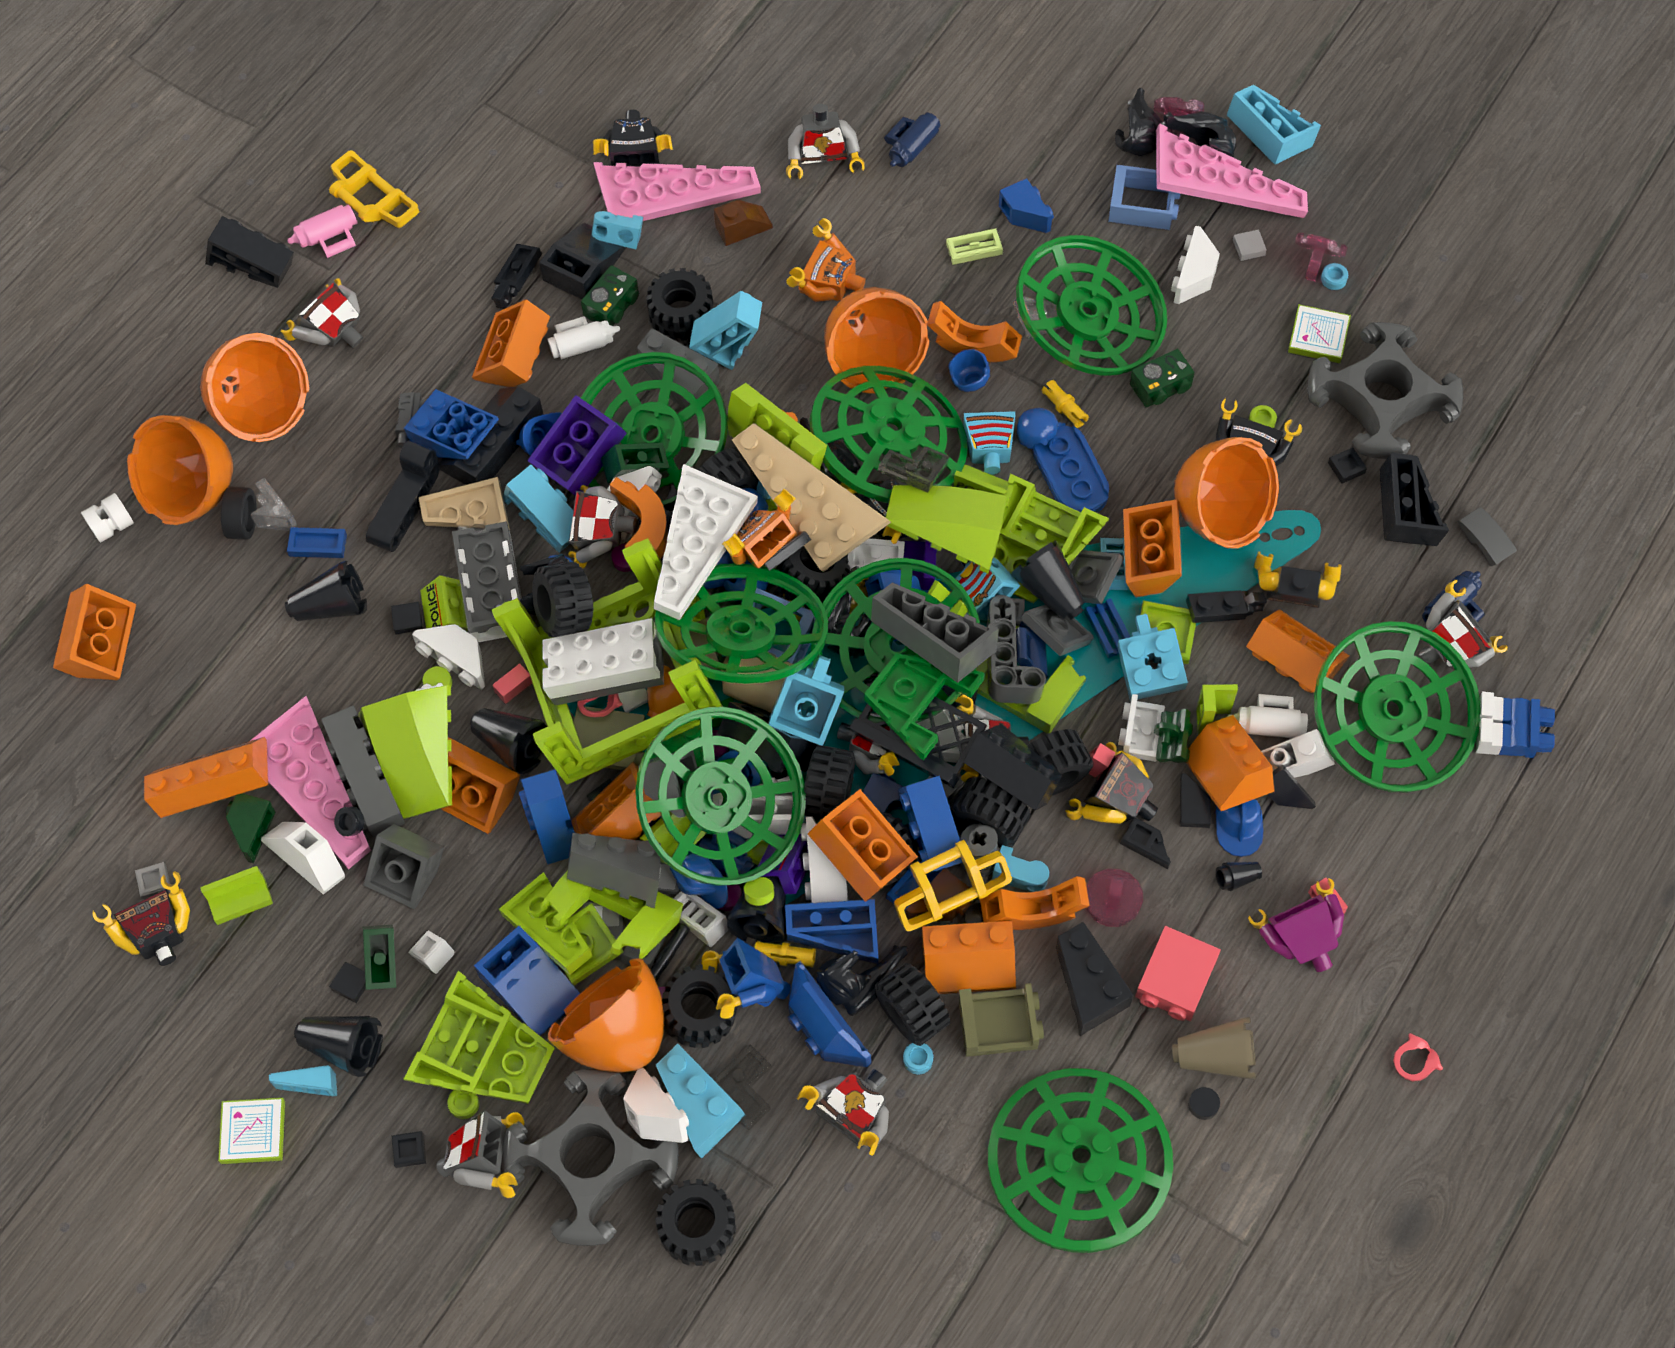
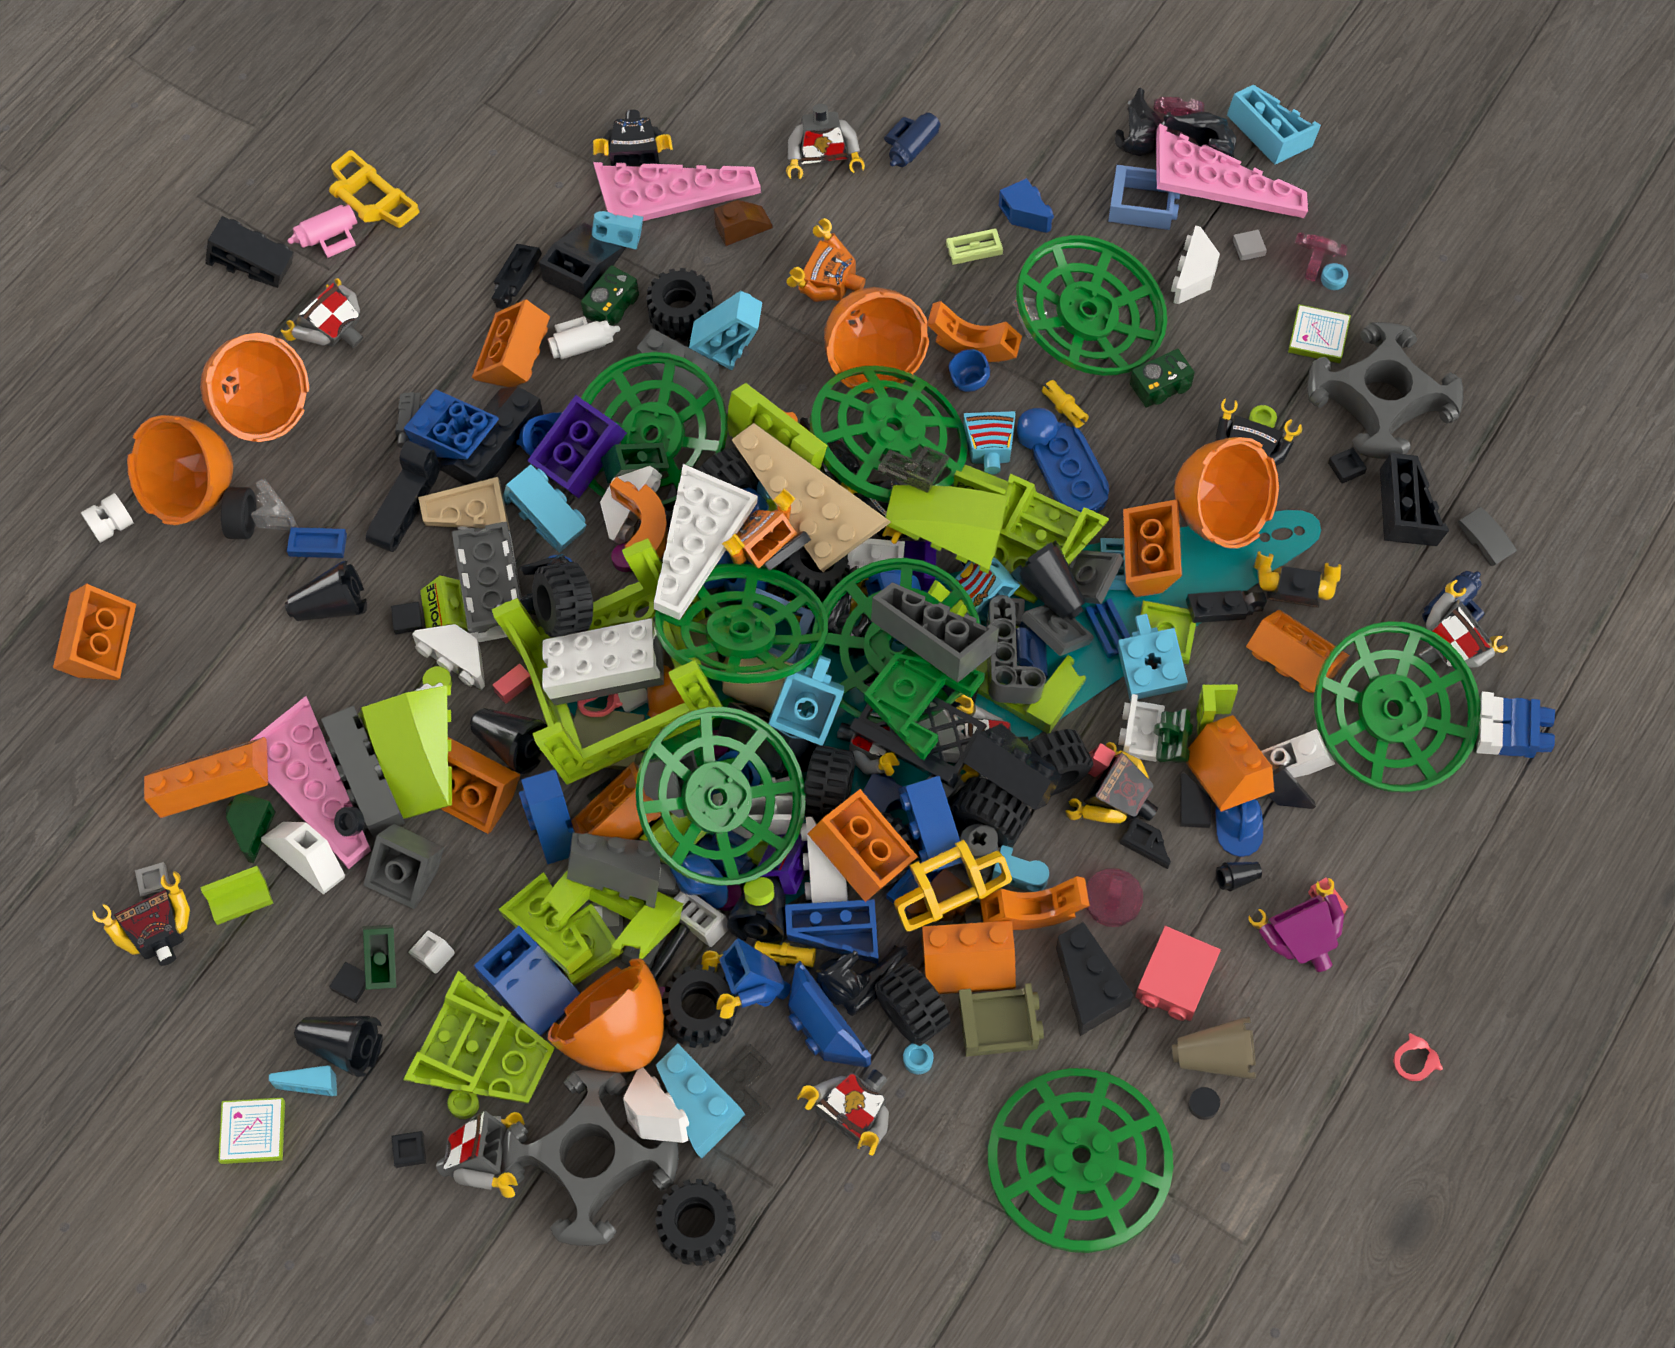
torso [569,485,637,569] -> none
white piece [1227,694,1308,738] -> none

